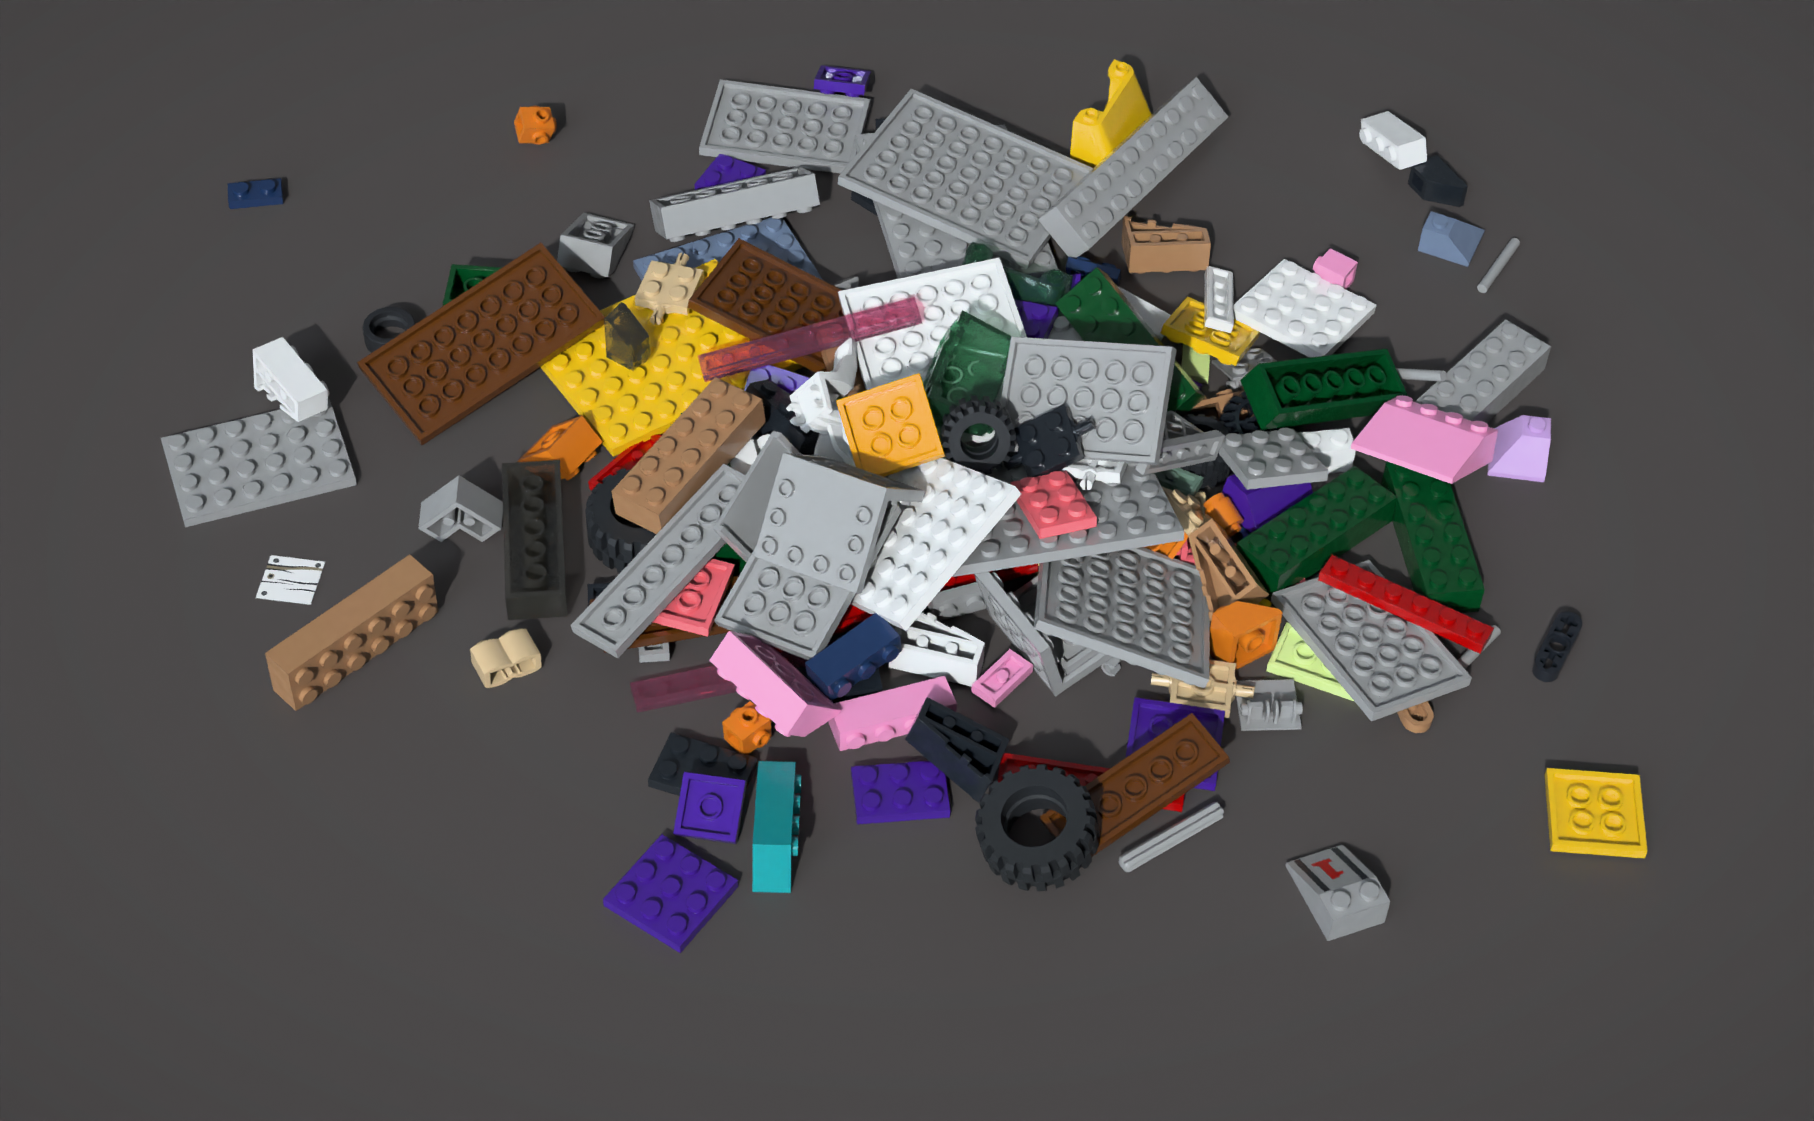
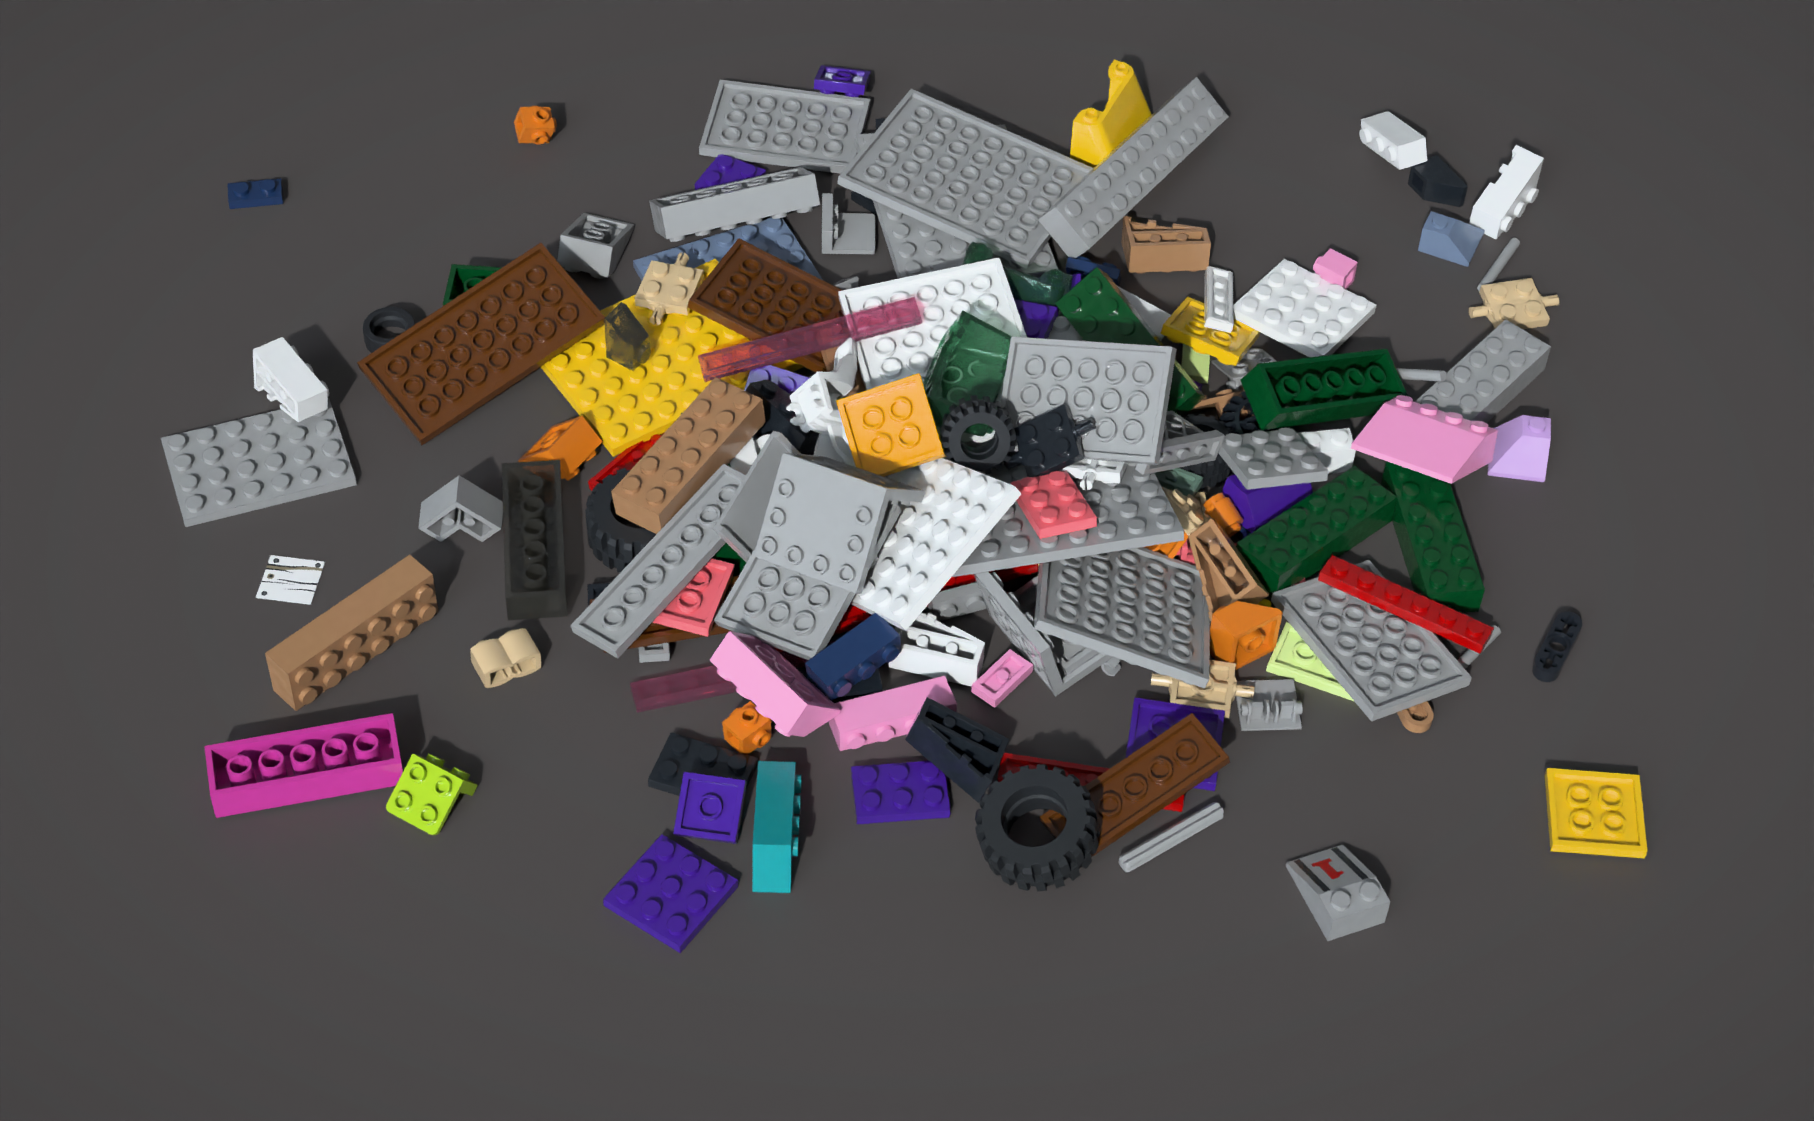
none -> dark pink brick [204,713,403,818]
none -> lime bracket [386,753,478,835]
none -> light grey bracket [822,193,875,254]
none -> white wedge [1469,145,1544,239]
none -> tan plate [1469,278,1559,329]

